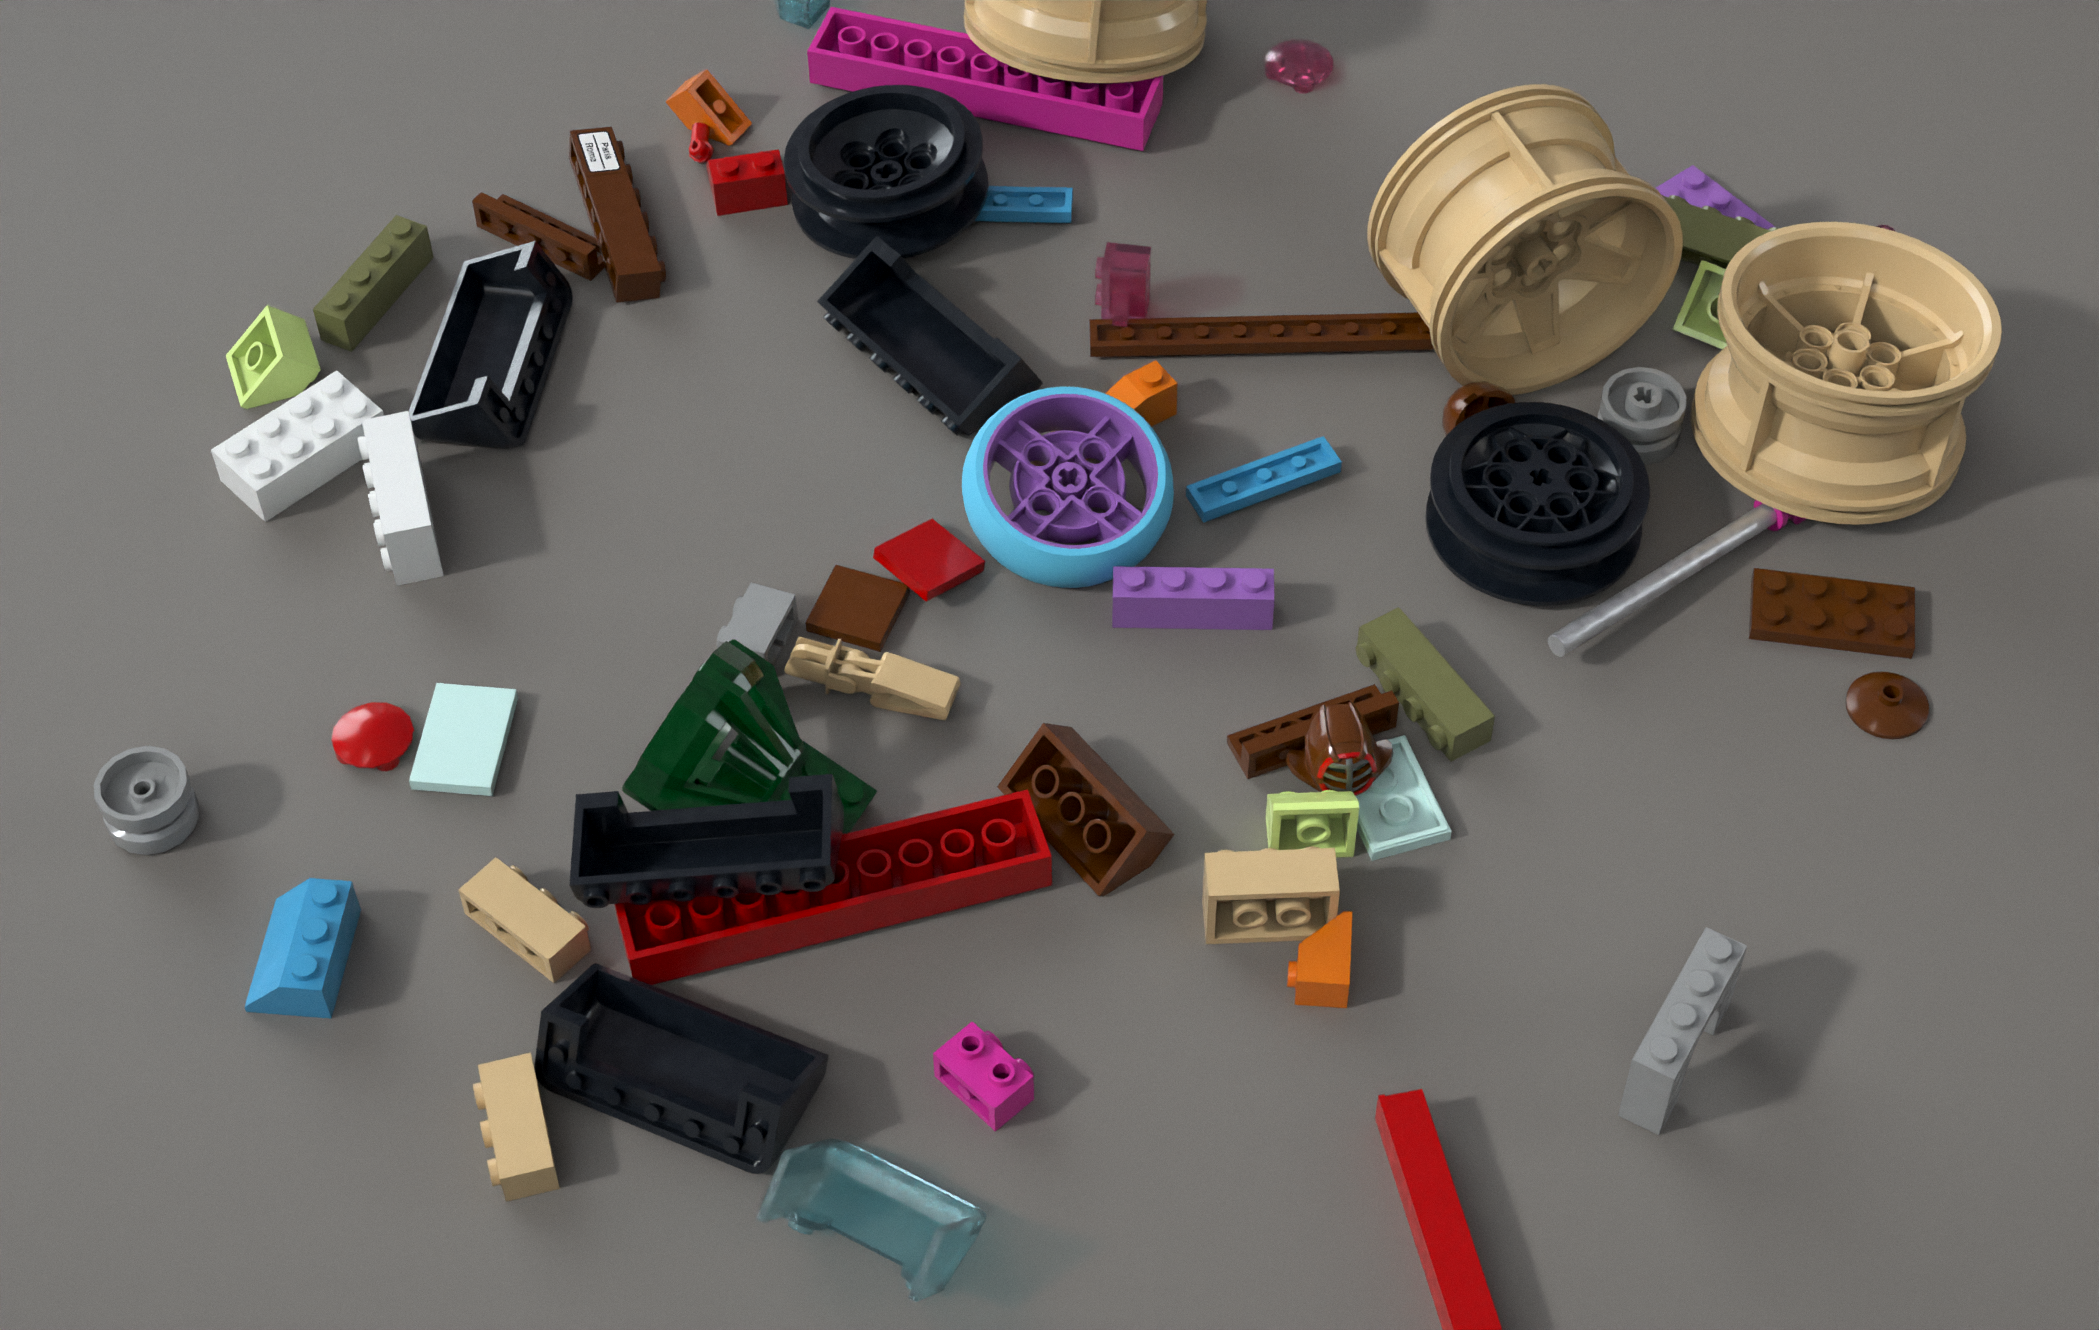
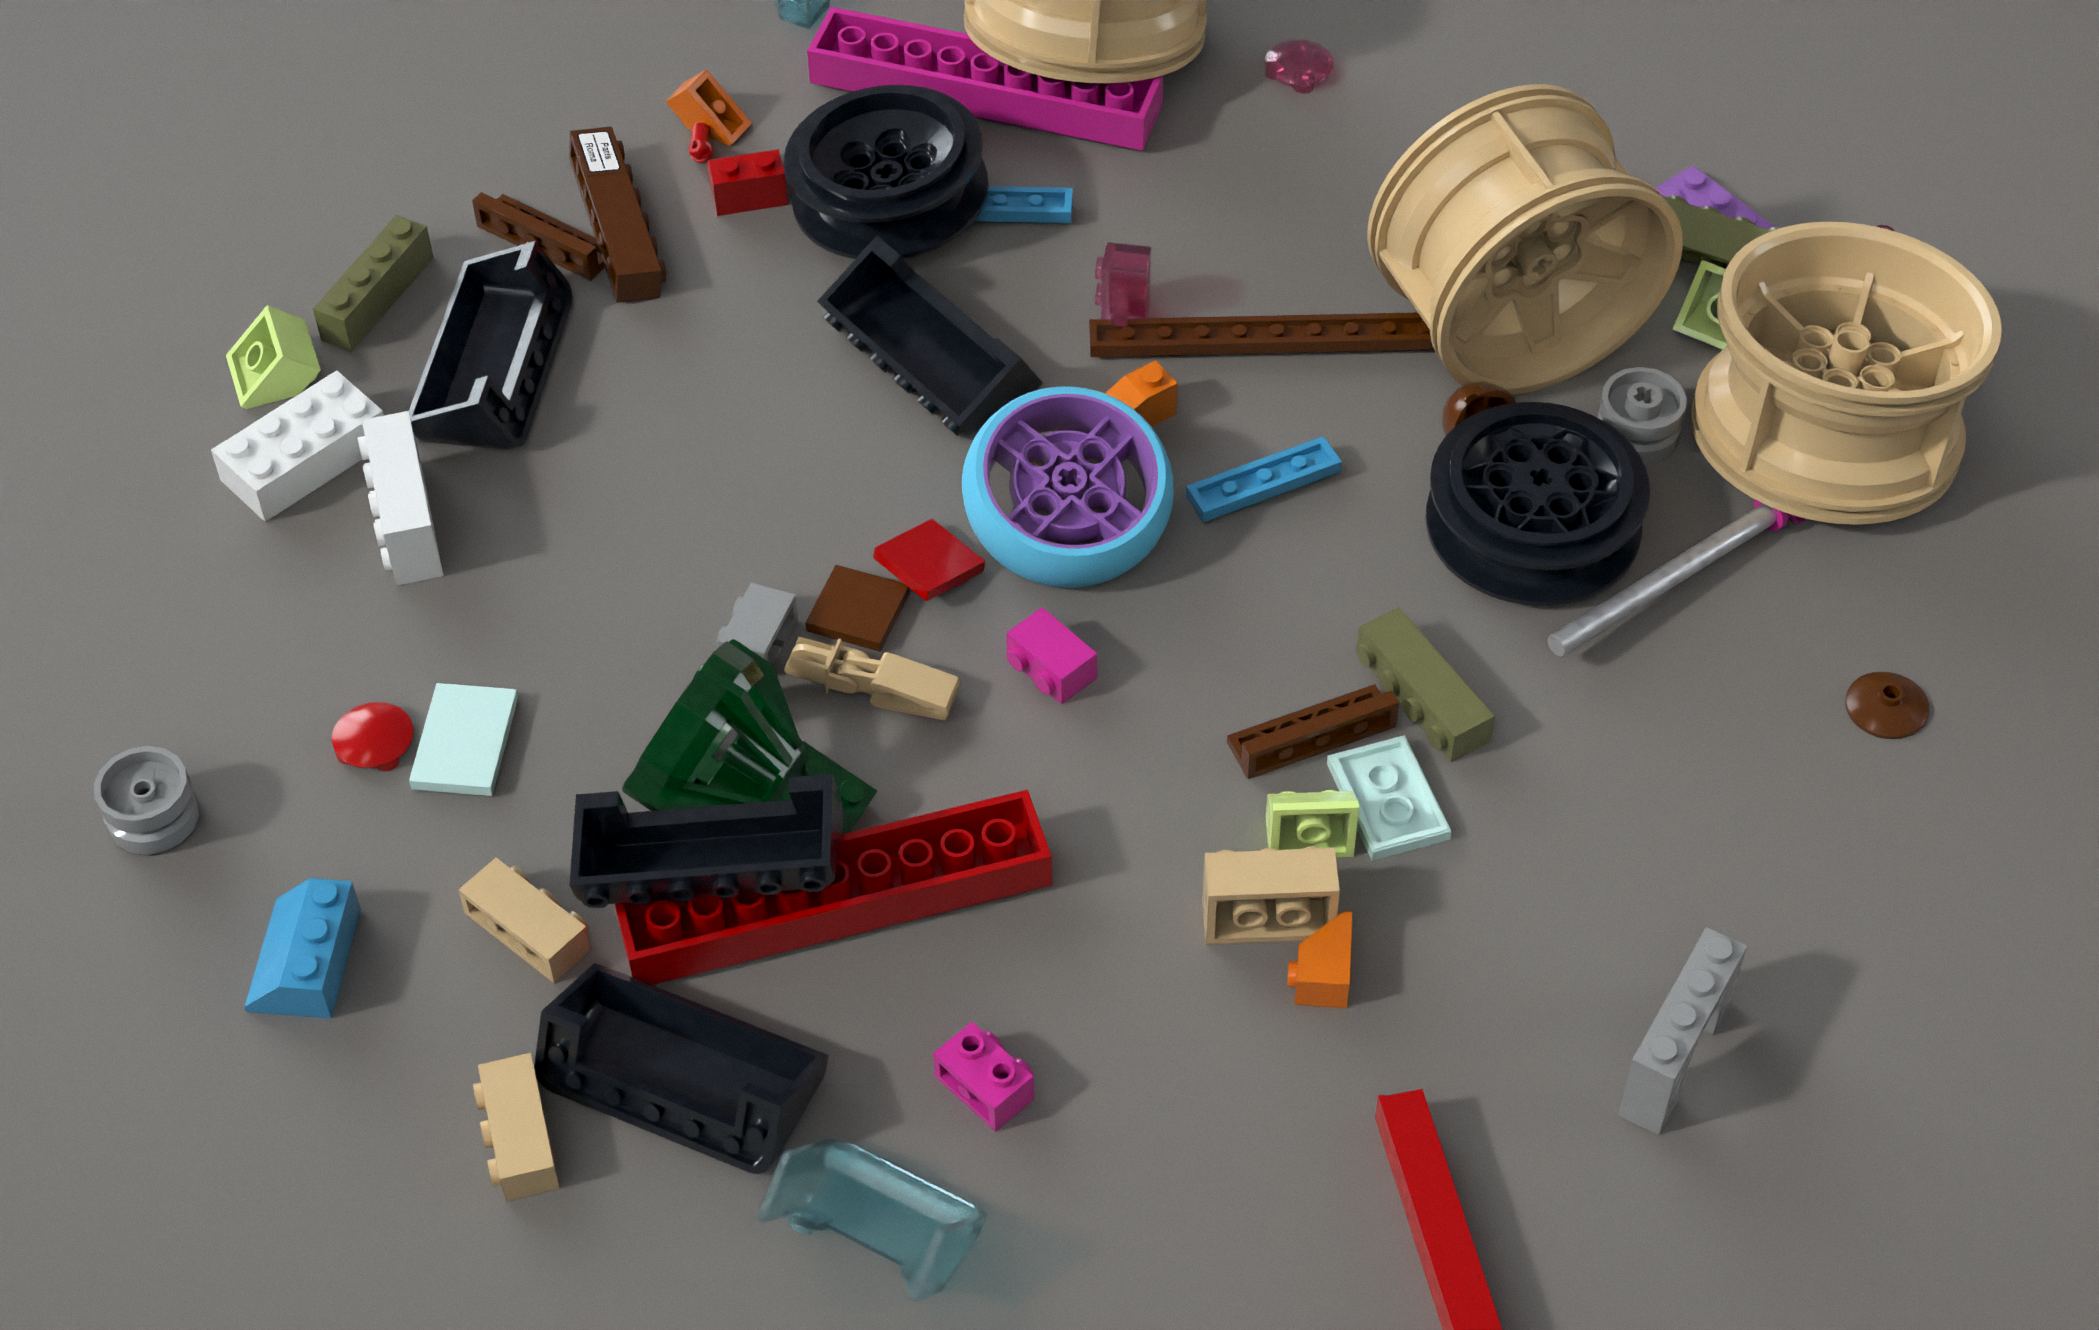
reddish brown slope [997,723,1175,897] -> none
medium lavender brick [1112,566,1274,630] -> none
reddish brown piece [1286,702,1393,796] -> none
reddish brown plate [1749,568,1915,659] -> none
none -> dark pink brick [1006,607,1097,705]

